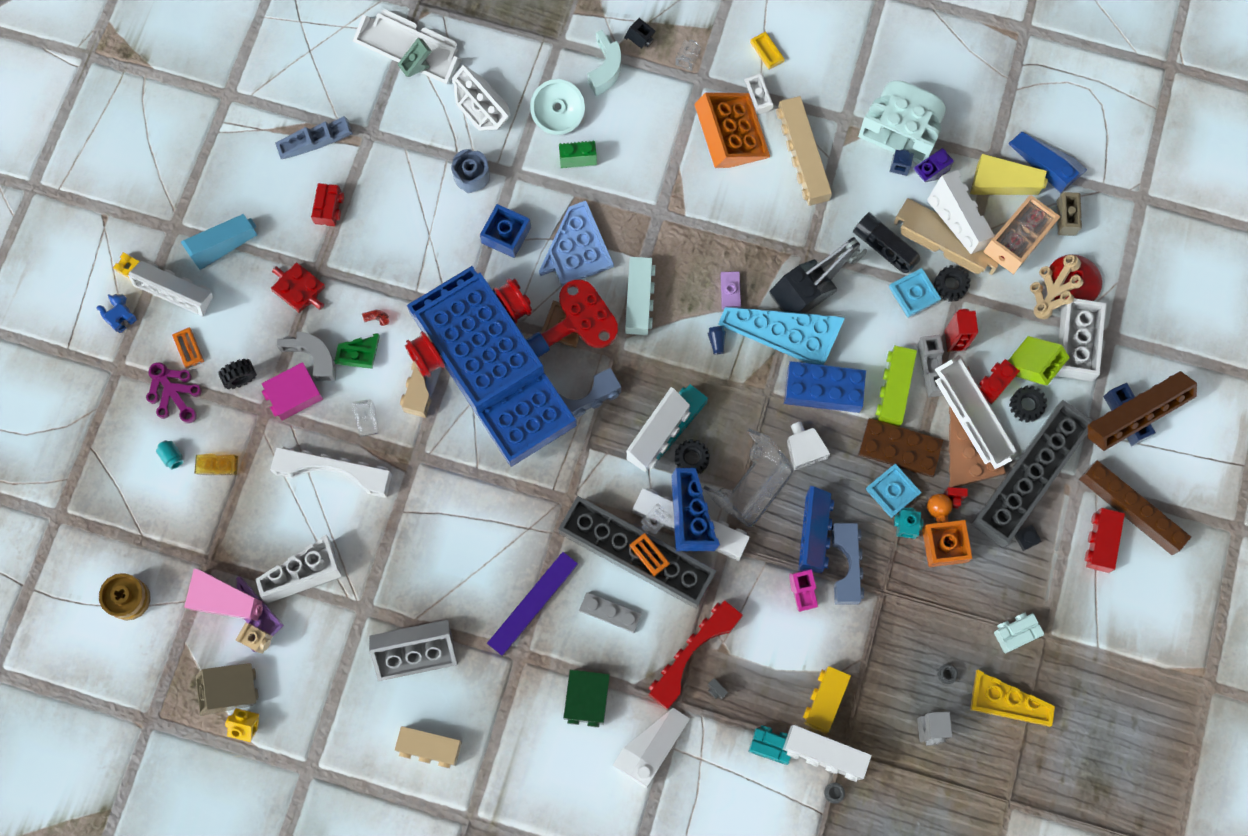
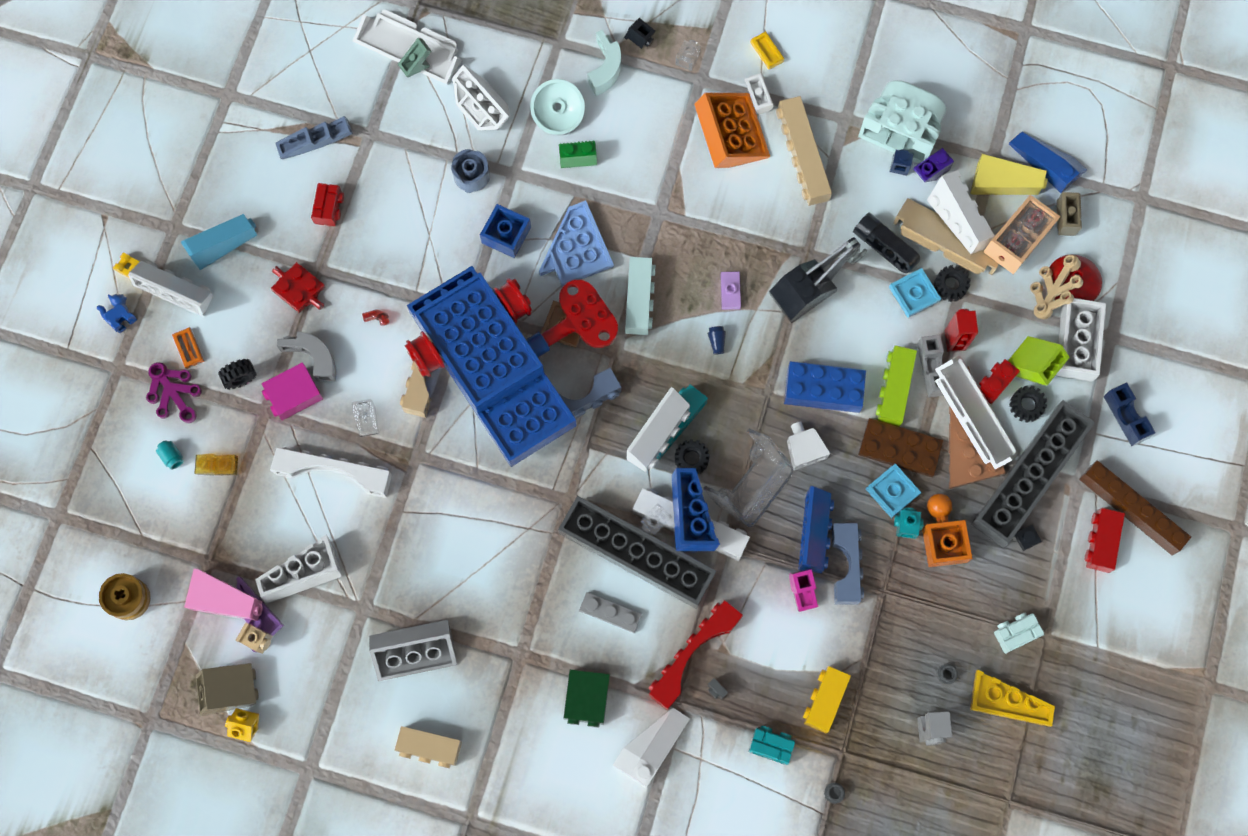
green wing [334,333,380,369] -> none
dark purple tile [487,552,578,657] -> none
orange tile [629,533,670,577] -> none
medium azure wing [718,306,845,365] -> none
white wedge [783,725,872,782] -> none
red tile [944,487,968,509] -> none
reddish brown brick [1088,371,1197,451] -> none

